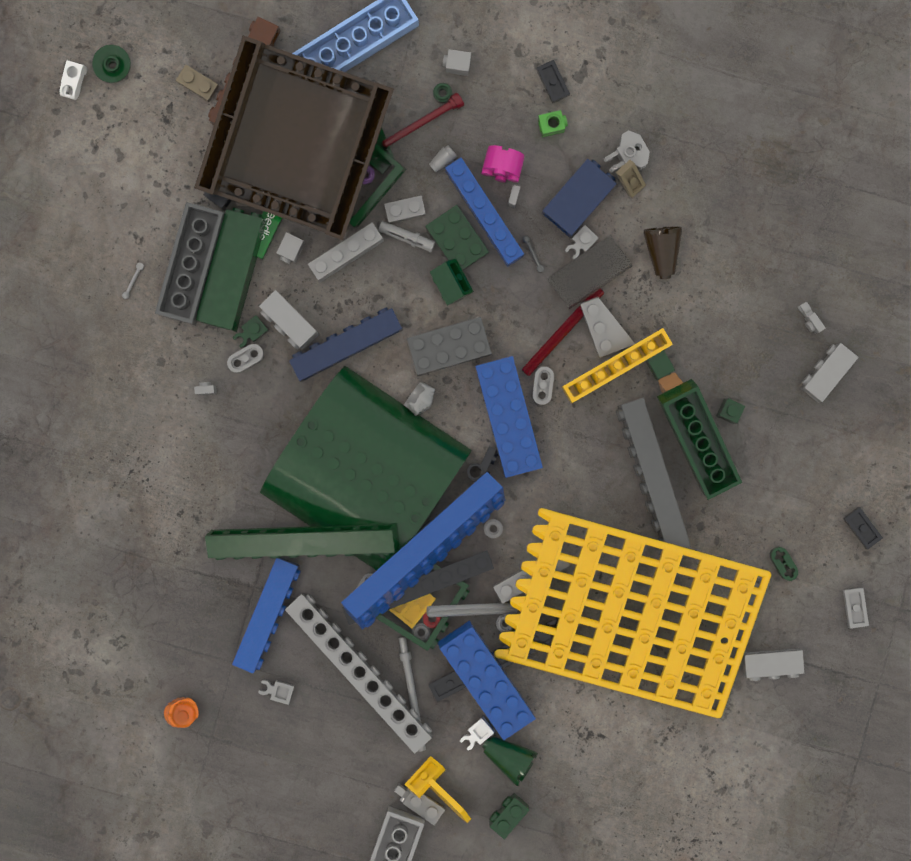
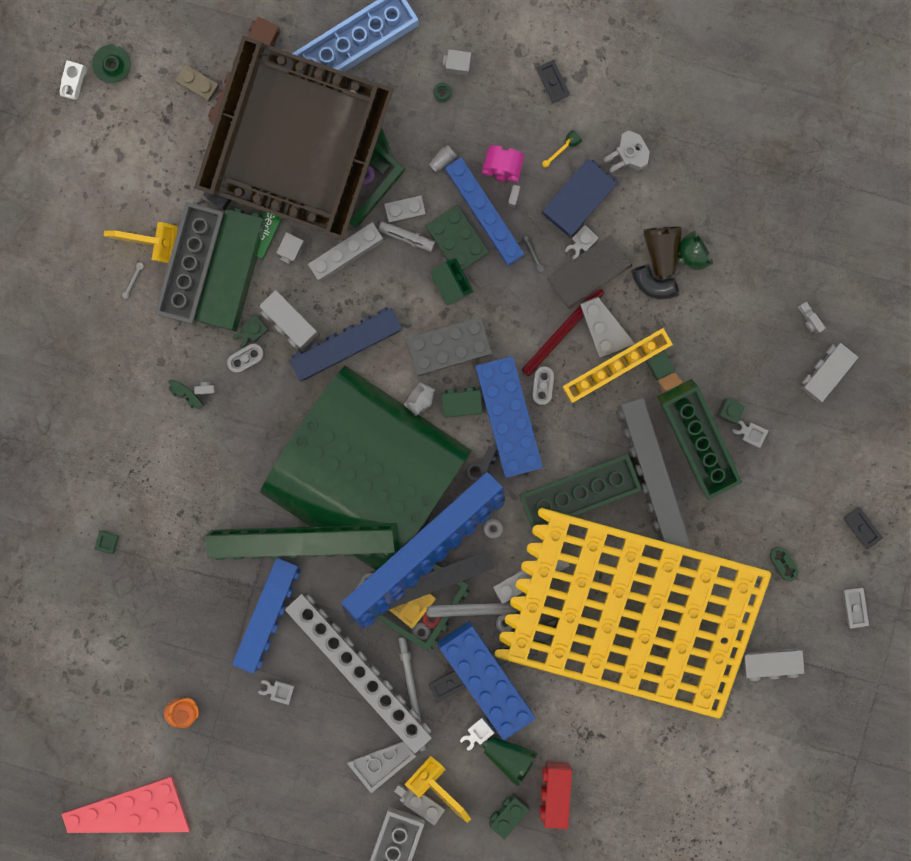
dark red piece [382,92,464,147] -> none
bright green brick [538,110,568,138] -> none
dark tan plate [616,160,646,198] -> none
none -> coral wing [62,776,190,833]
none -> dark green tile [94,530,119,554]
none -> yellow piece [103,222,178,264]
none -> dark green slope [168,379,205,409]
none -> light grey wing [347,741,416,793]
none -> dark green brick [442,387,482,418]
none -> dark green brick [519,454,642,529]
none -> red brick [539,761,572,829]
none -> hinge [542,130,582,168]
none -> black cylinder [631,264,679,300]
none -> dark green cylinder [678,231,714,270]
none -> light grey plate [732,420,768,449]

